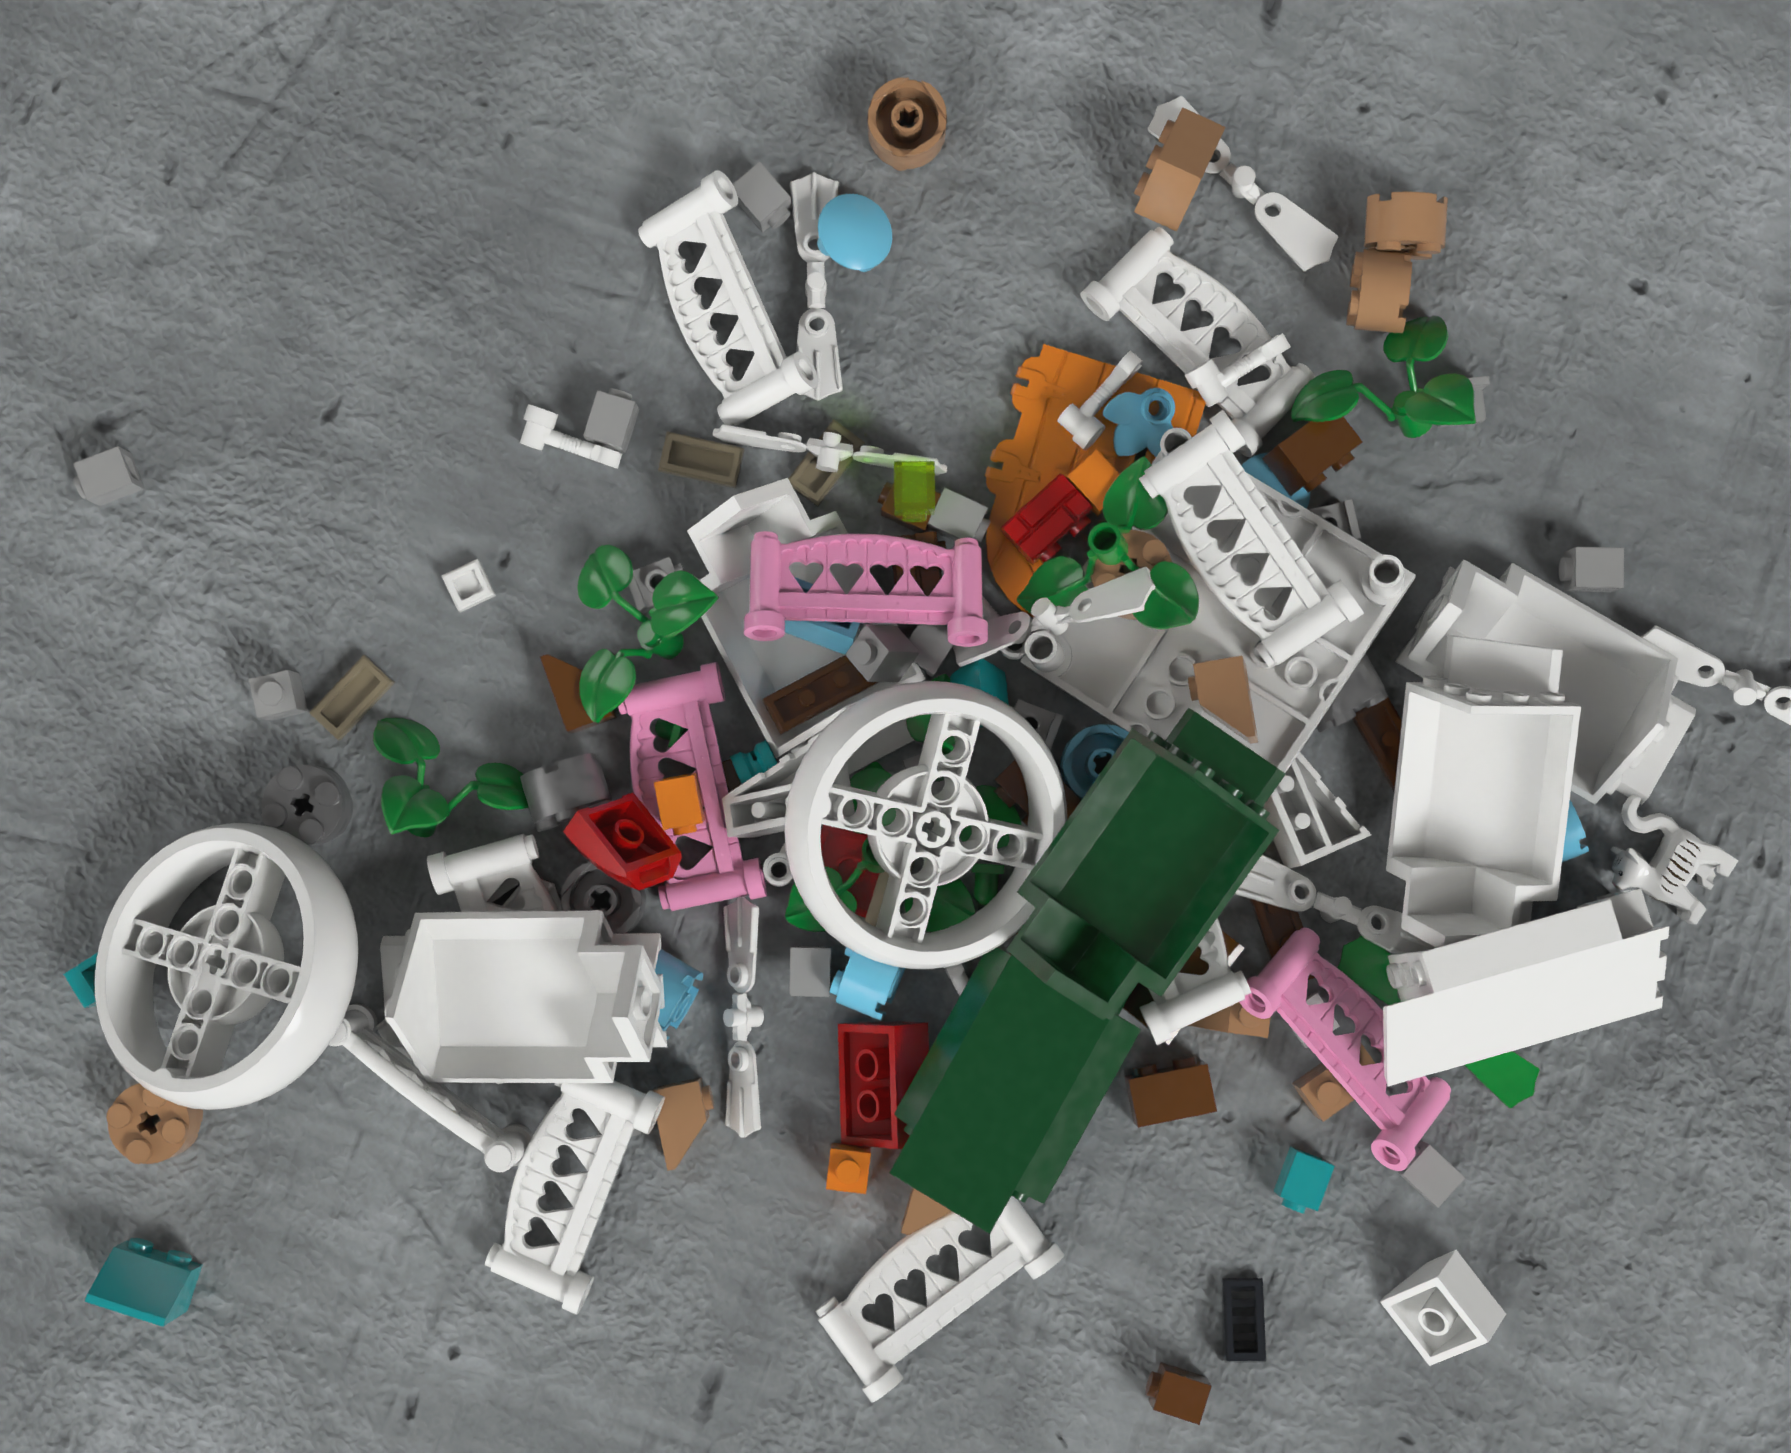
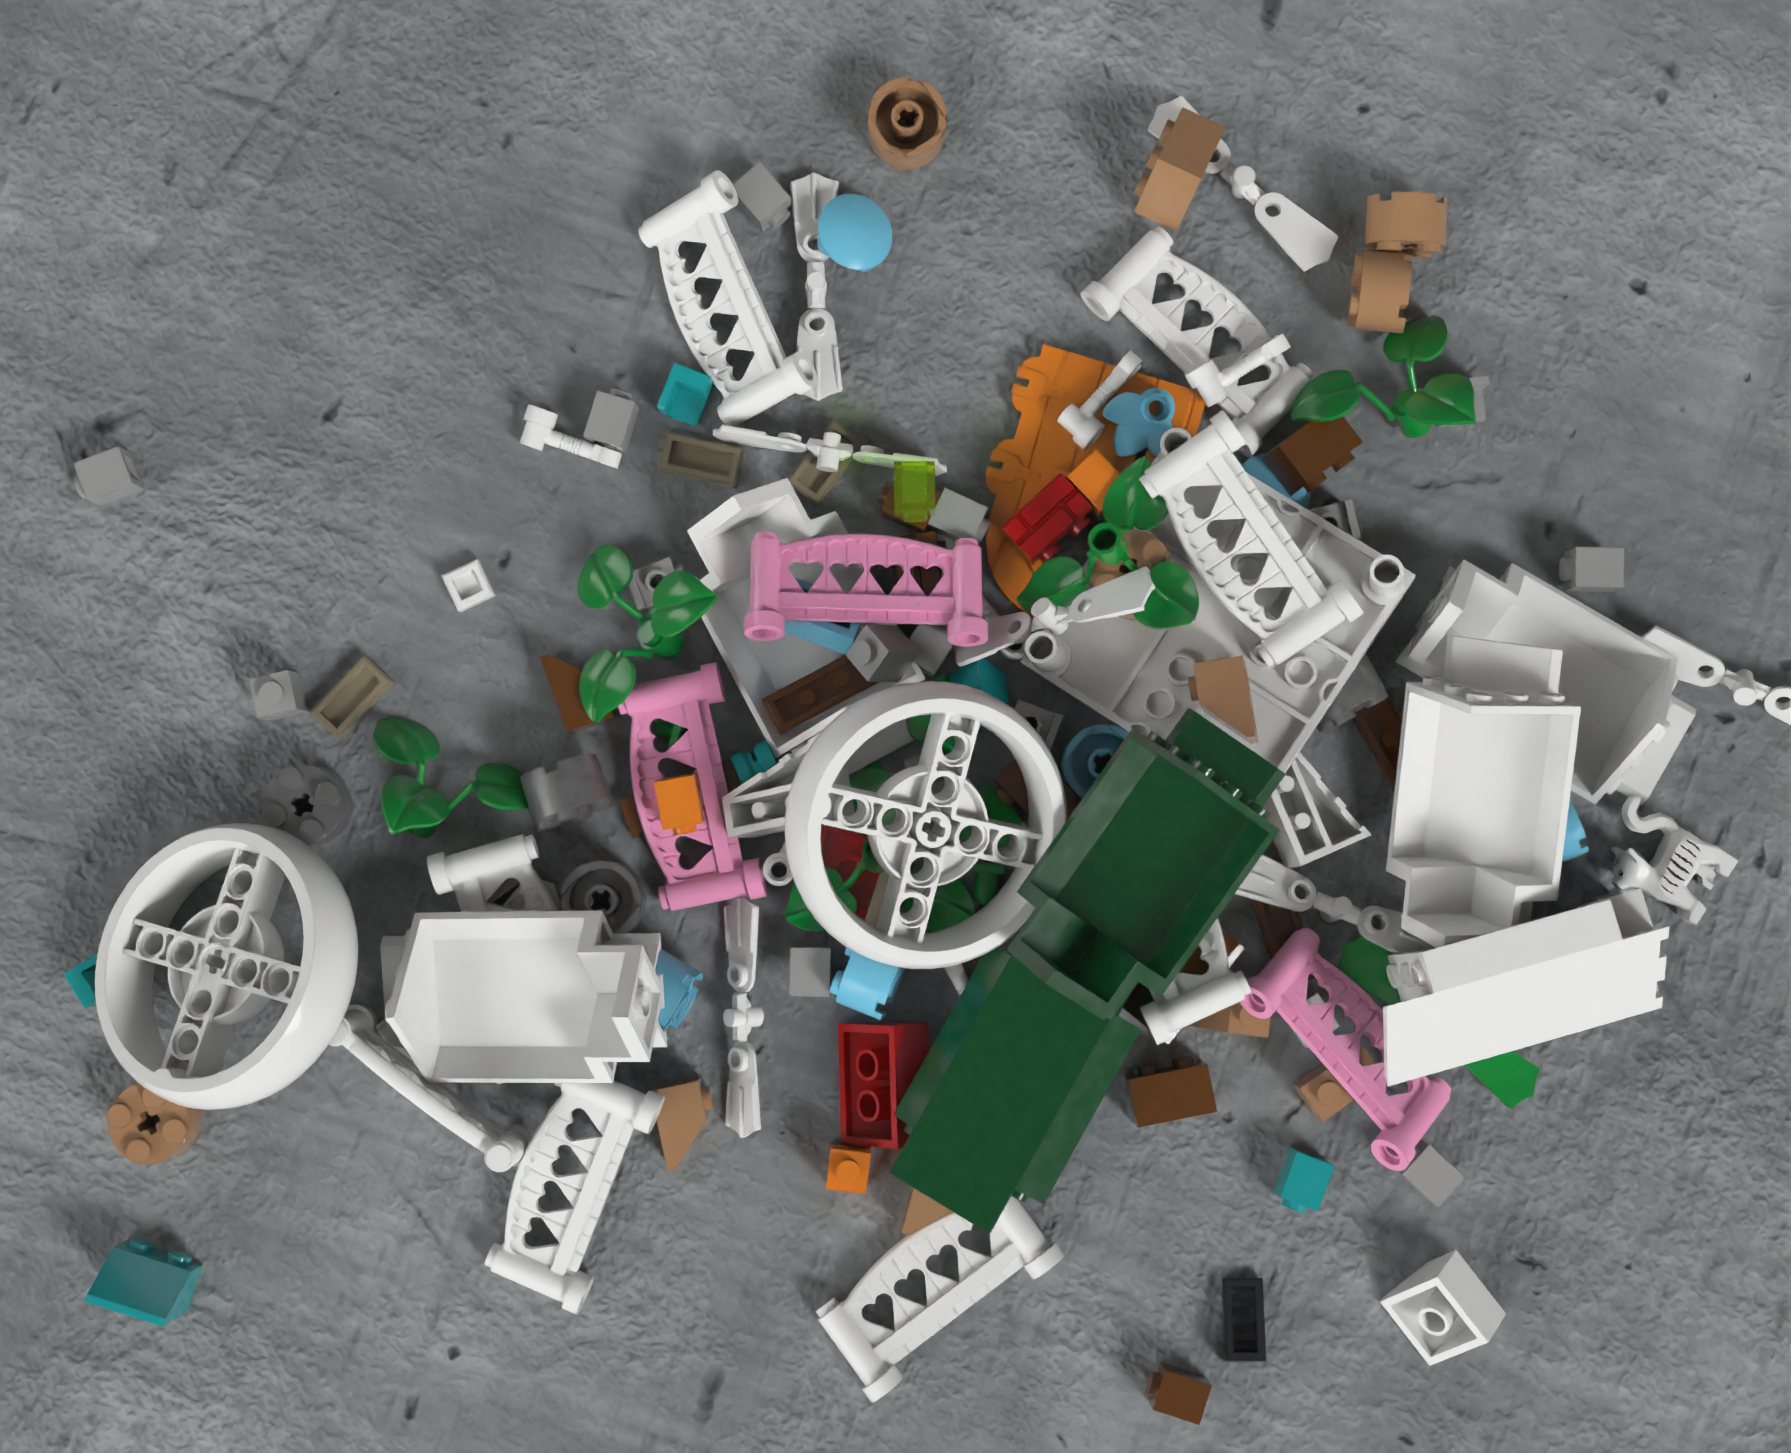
red slope [563,792,682,891] -> none
none -> teal panel [657,363,714,427]

